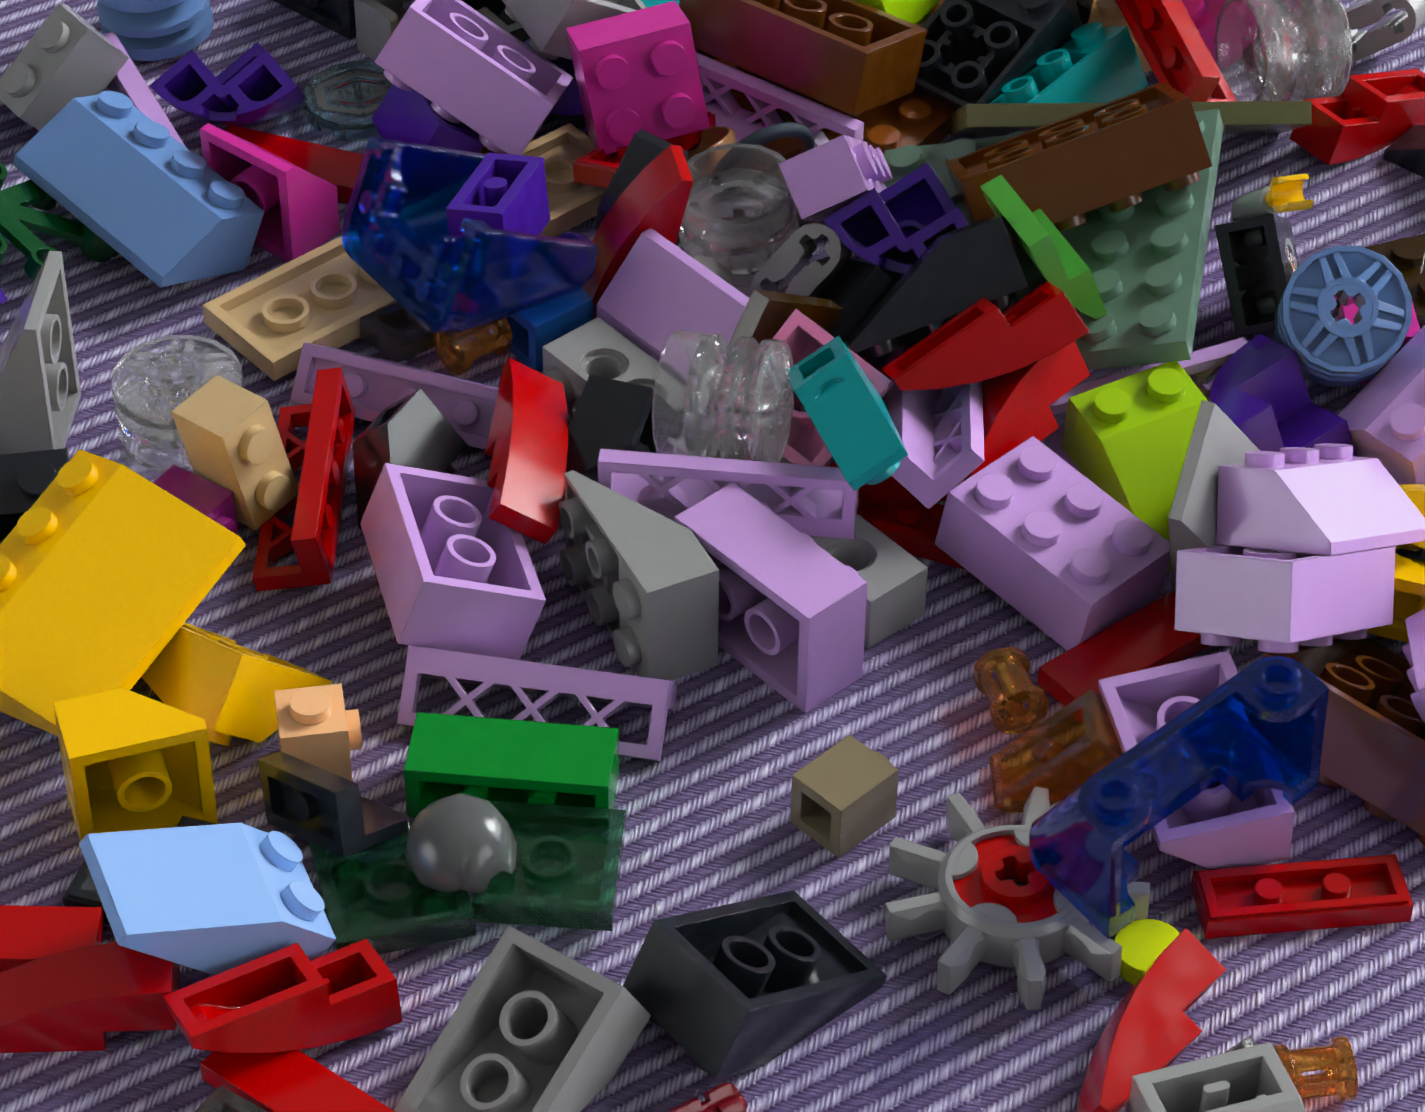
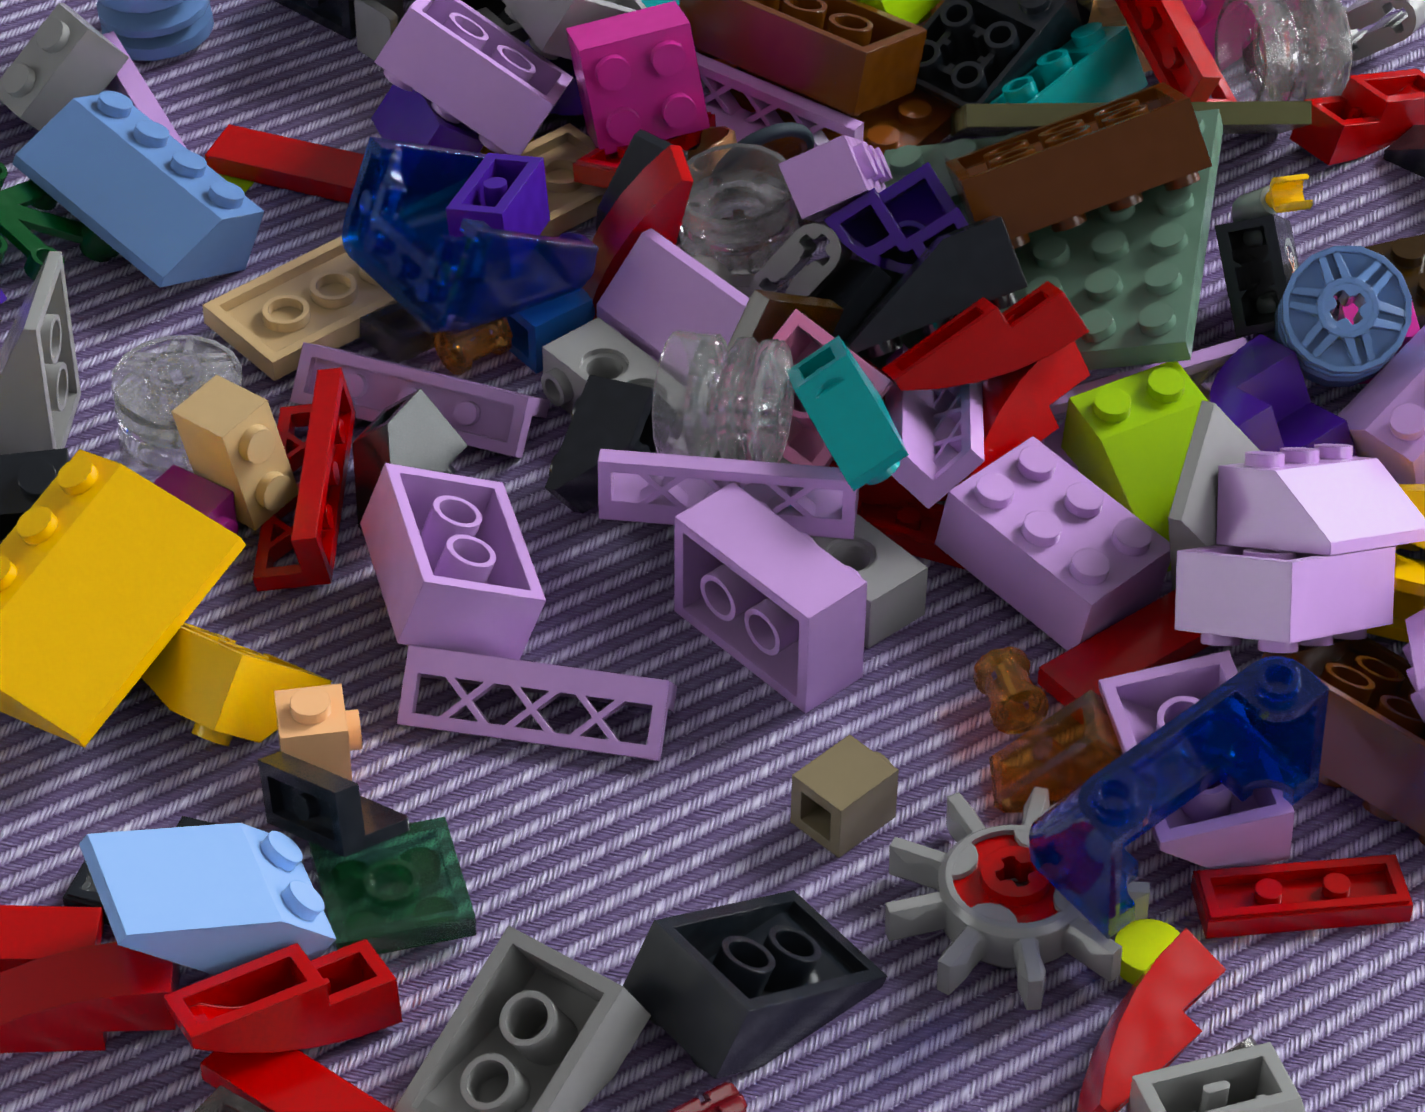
yellow slope [53,687,218,842] -> none
dark purple brick [149,42,308,126] -> none
dark pink slope [200,123,340,262] -> none
clear light blue tile [304,61,393,141] -> none
green brick [404,712,619,834] -> none
dark grey hair [405,793,517,894] -> none
clear green plate [472,801,626,931] -> none
red slope [485,358,568,544] -> none
light grey slope [558,470,719,681] -> none
bright green slope [980,175,1107,319] -> none
clear orange bush [1272,1035,1358,1102] -> none

